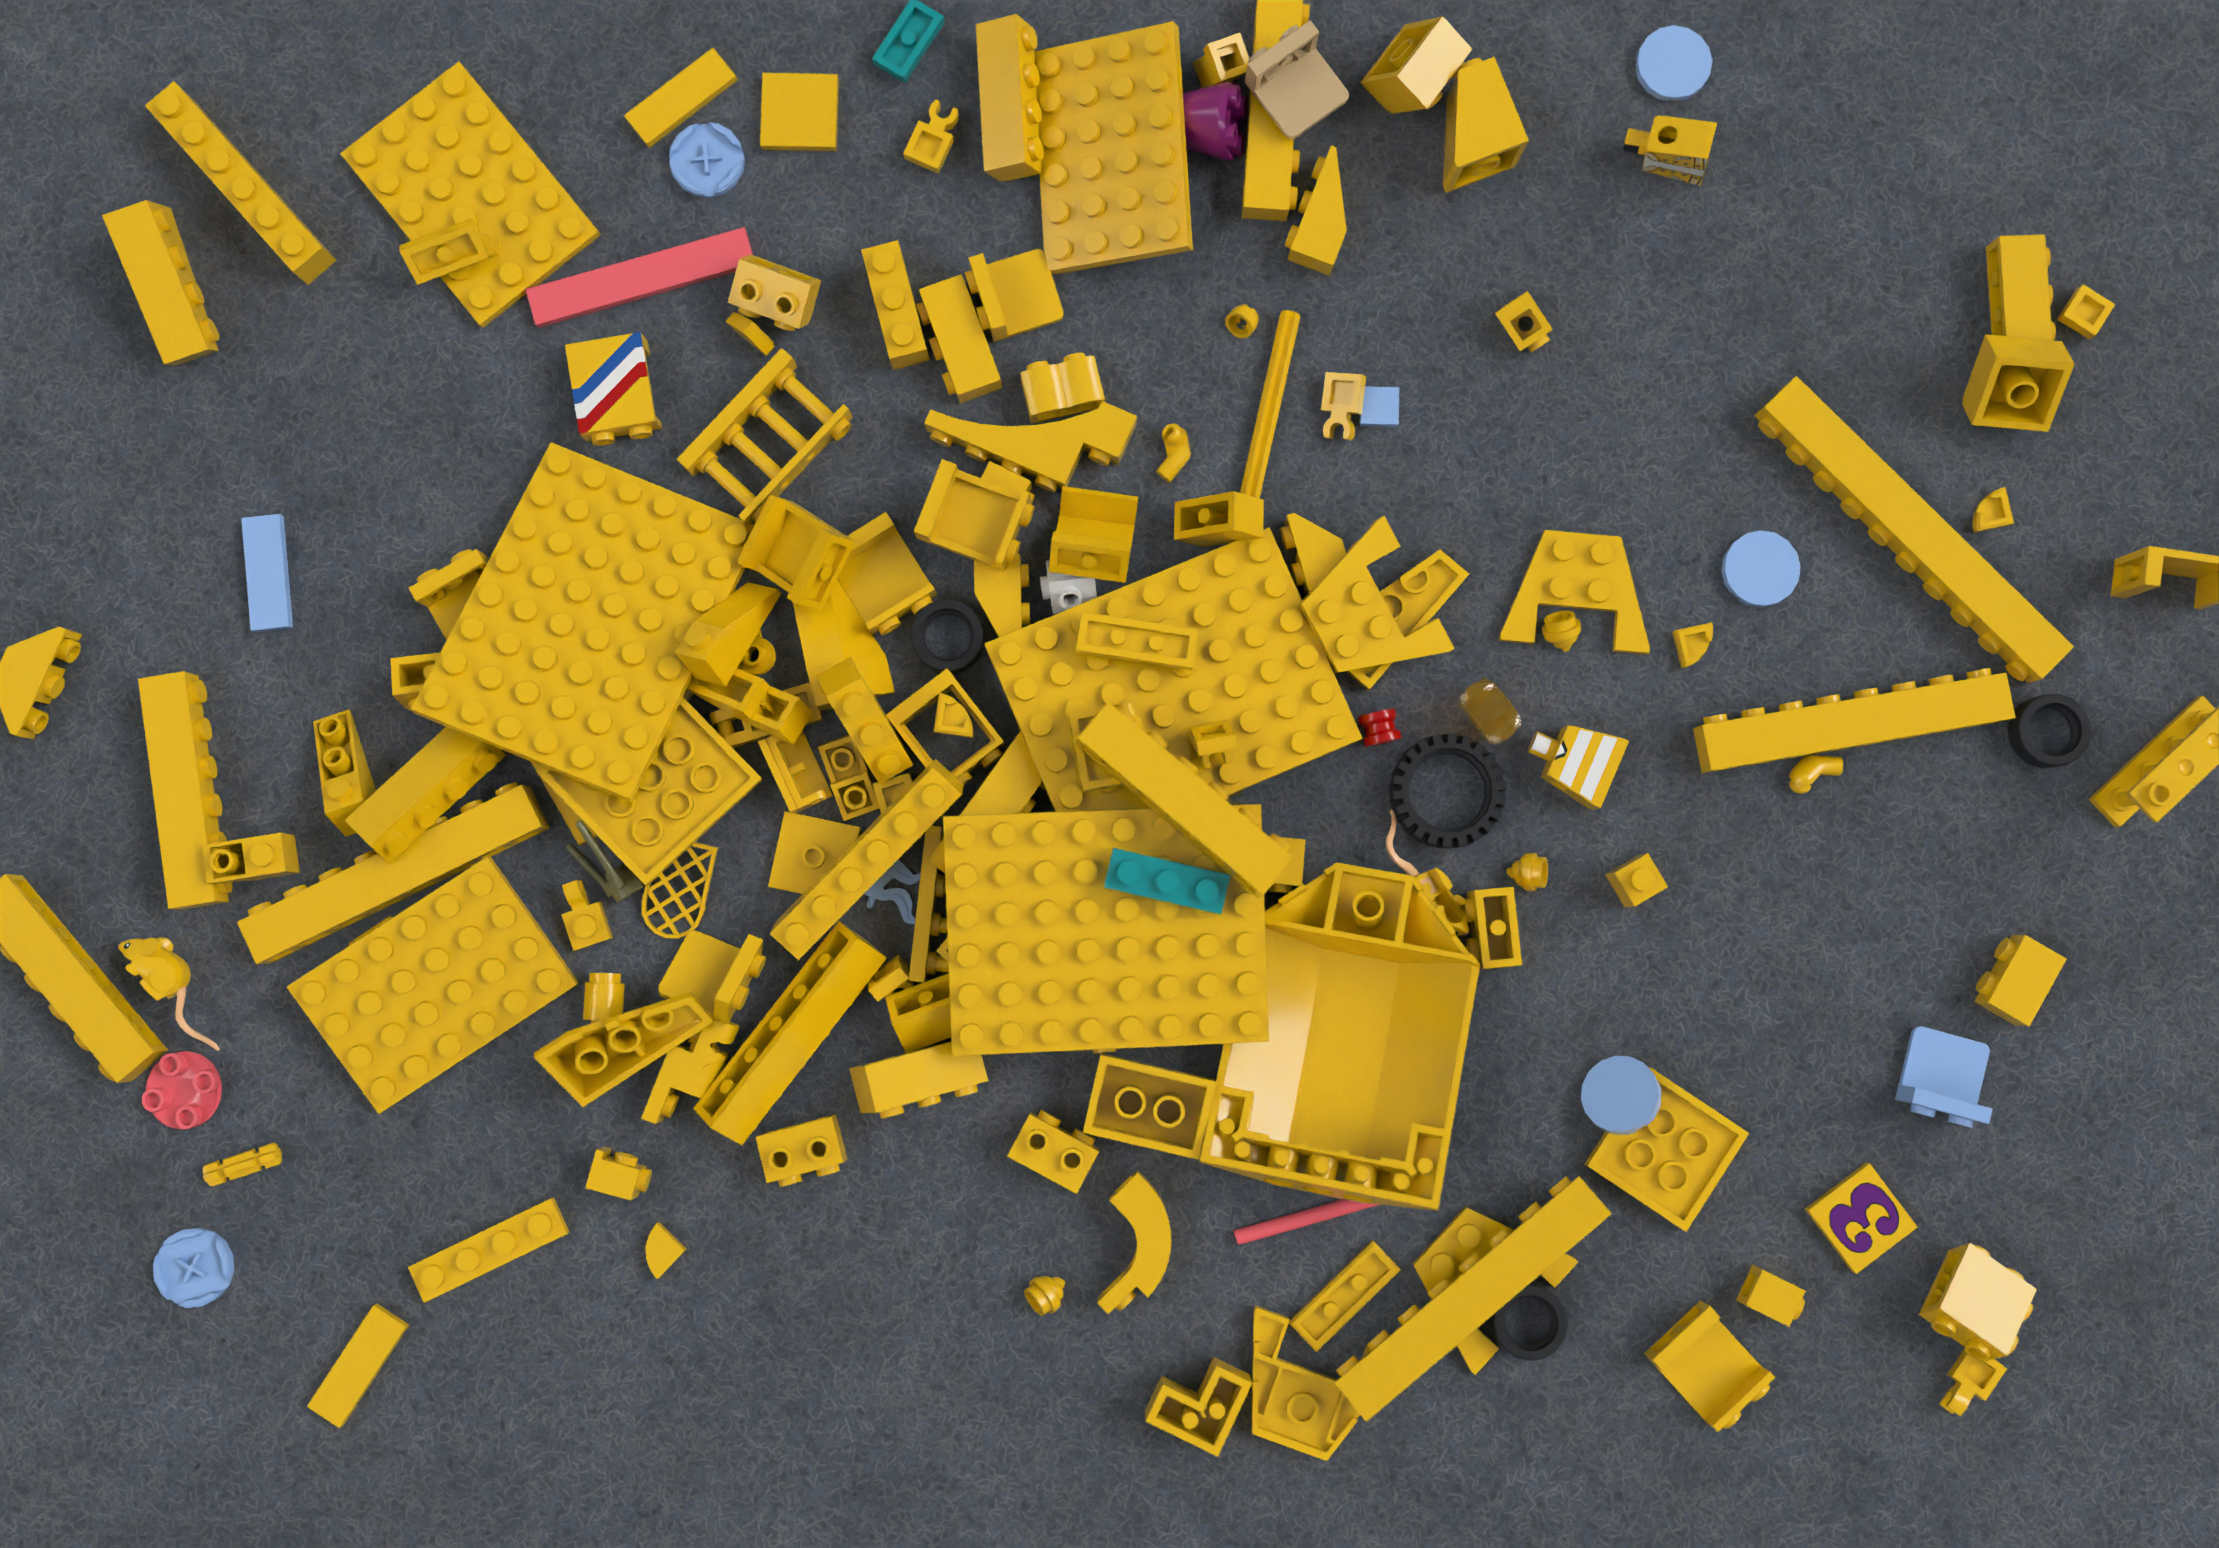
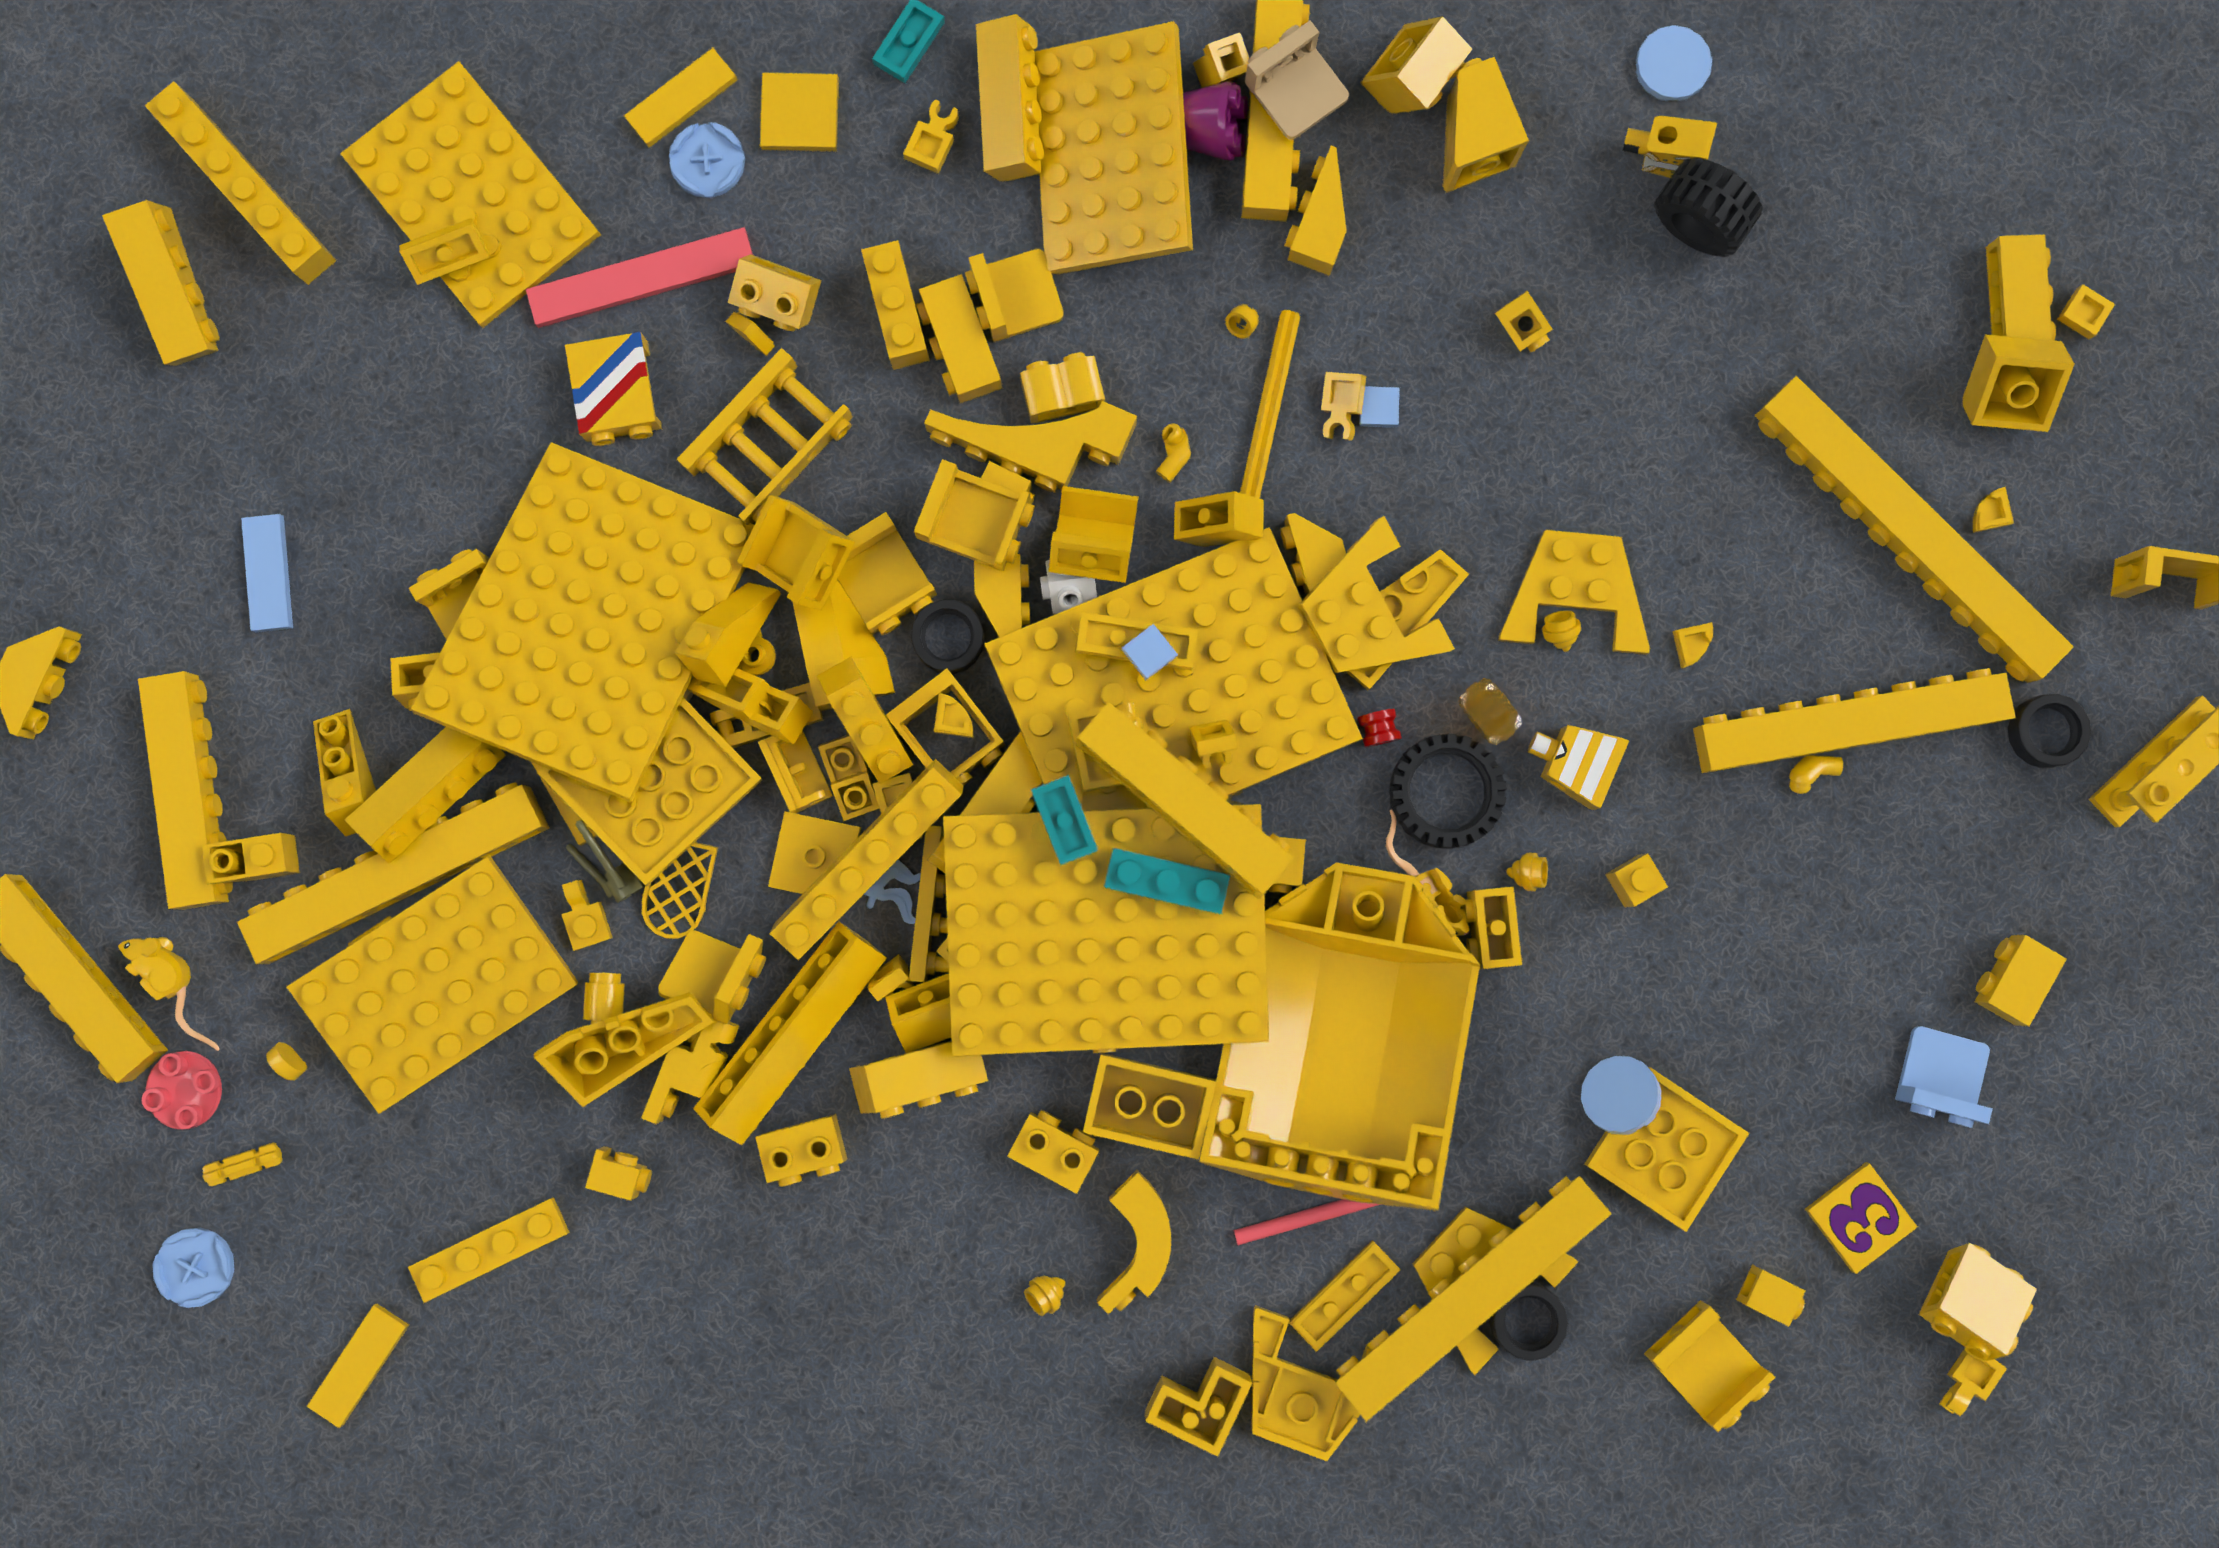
yellow tile [646,1222,687,1280] -> none
light blue tile [1721,530,1801,608] -> none
none -> yellow tile [266,1042,307,1081]
none -> teal plate [1031,775,1098,865]
none -> light blue tile [1122,624,1178,680]
none -> black tyre [1654,158,1763,257]

